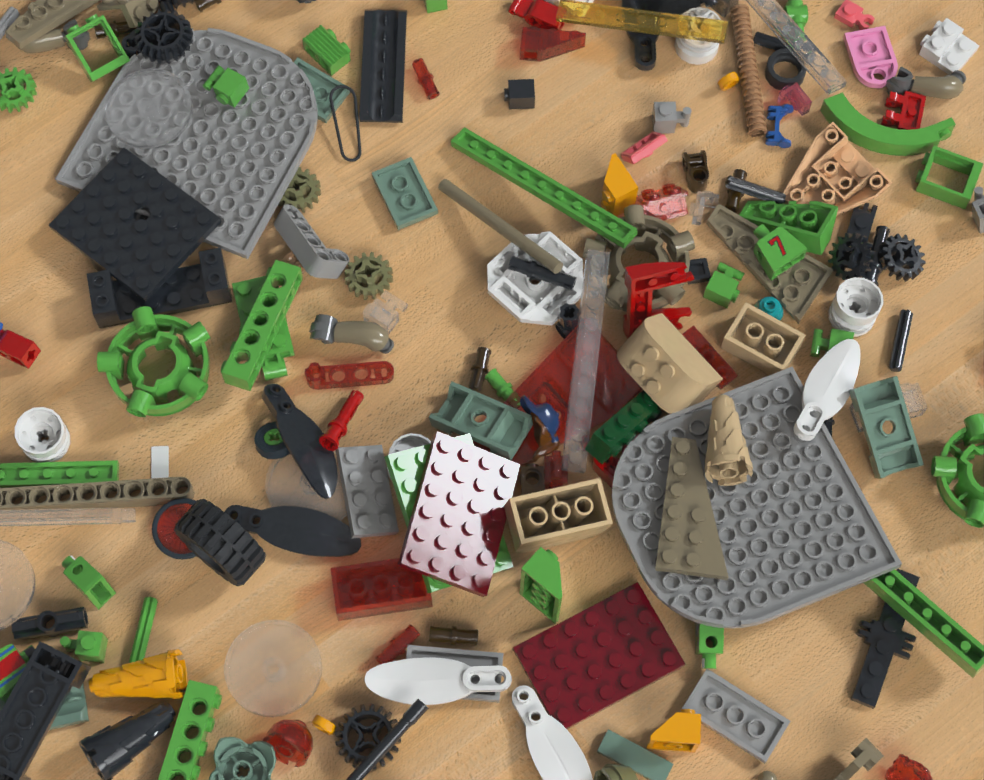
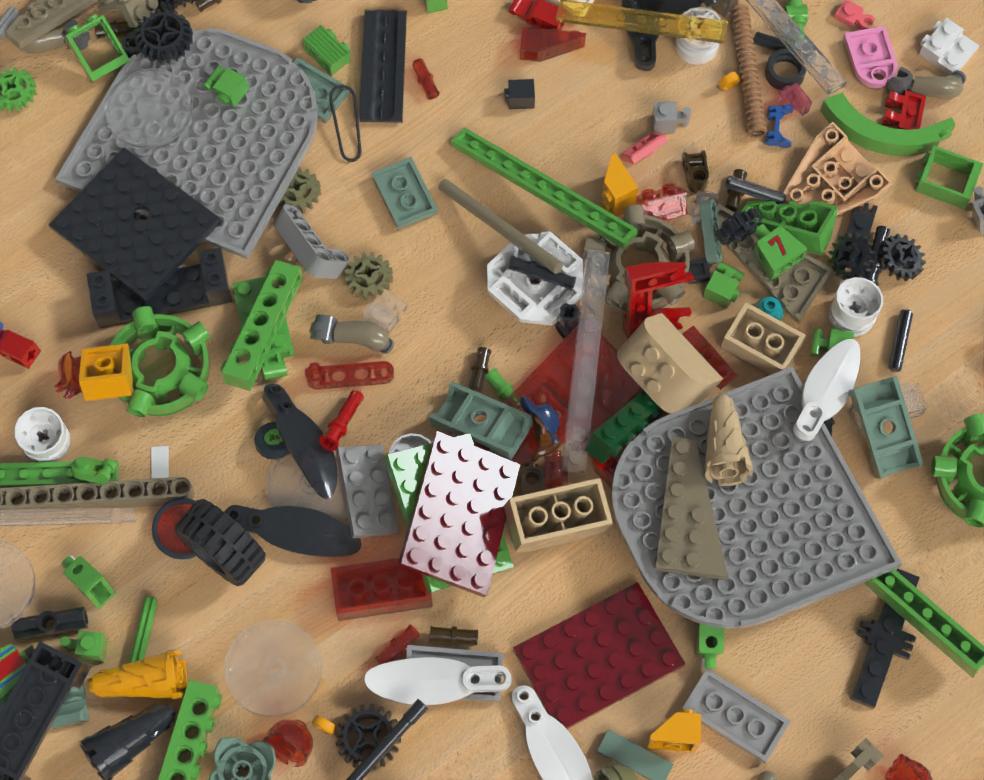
bright green slope [519,547,562,624] -> none
none -> clear red hair [54,351,83,399]
none -> bright green plate [71,457,116,485]
none -> light orange slope [79,343,133,401]
none -> sand green beam [700,199,722,264]
none -> black gear [715,208,763,245]

